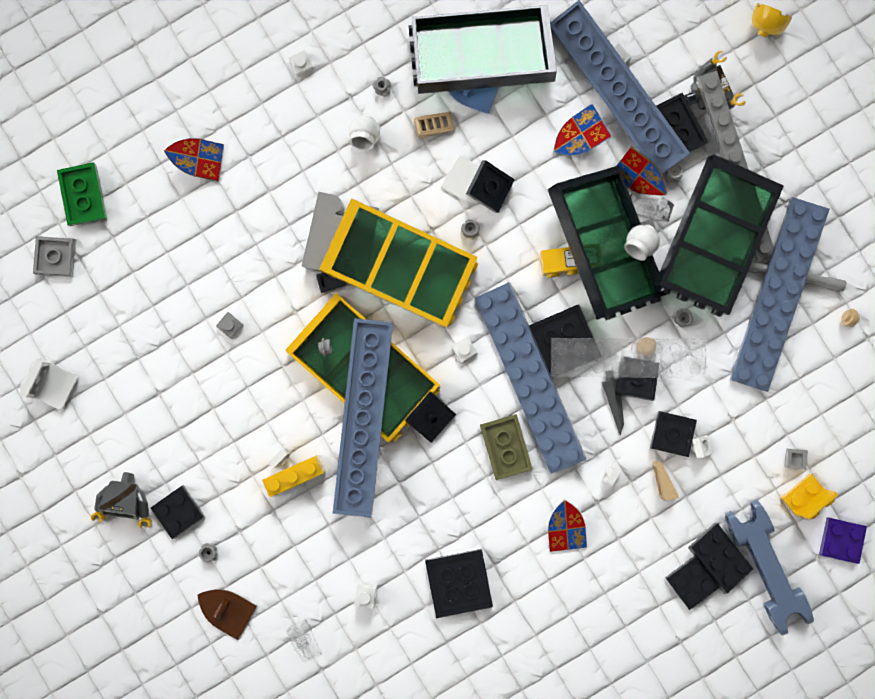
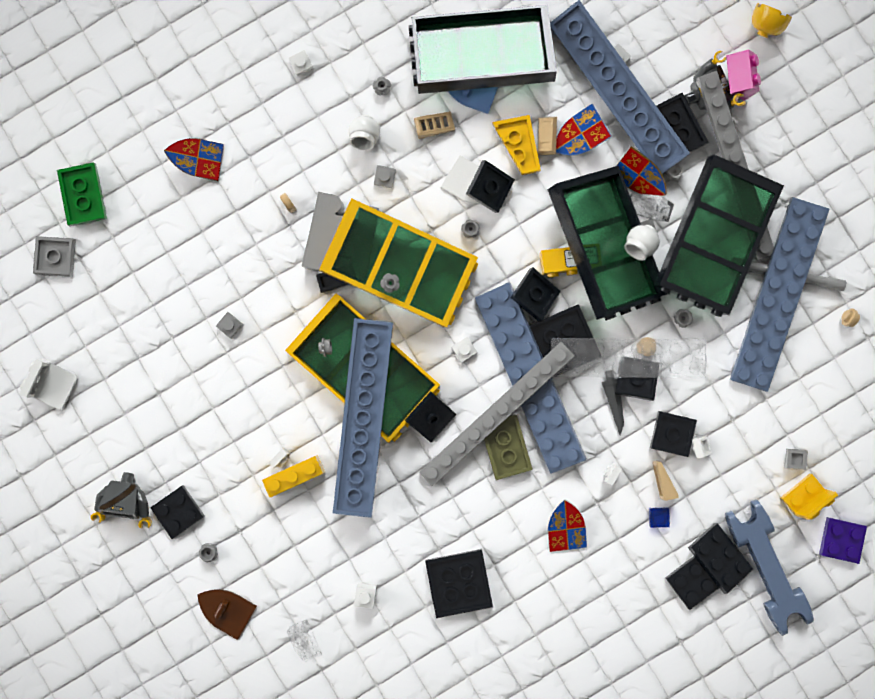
none -> tan tile [279,193,297,213]
none -> light grey plate [373,165,396,189]
none -> light grey plate [380,273,400,293]
none -> light grey plate [419,342,574,486]
none -> yellow wing [492,115,541,175]
none -> black plate [510,267,561,322]
none -> tan tile [537,117,557,155]
none -> clear blue tile [649,507,670,528]
none -> slope [726,49,761,100]

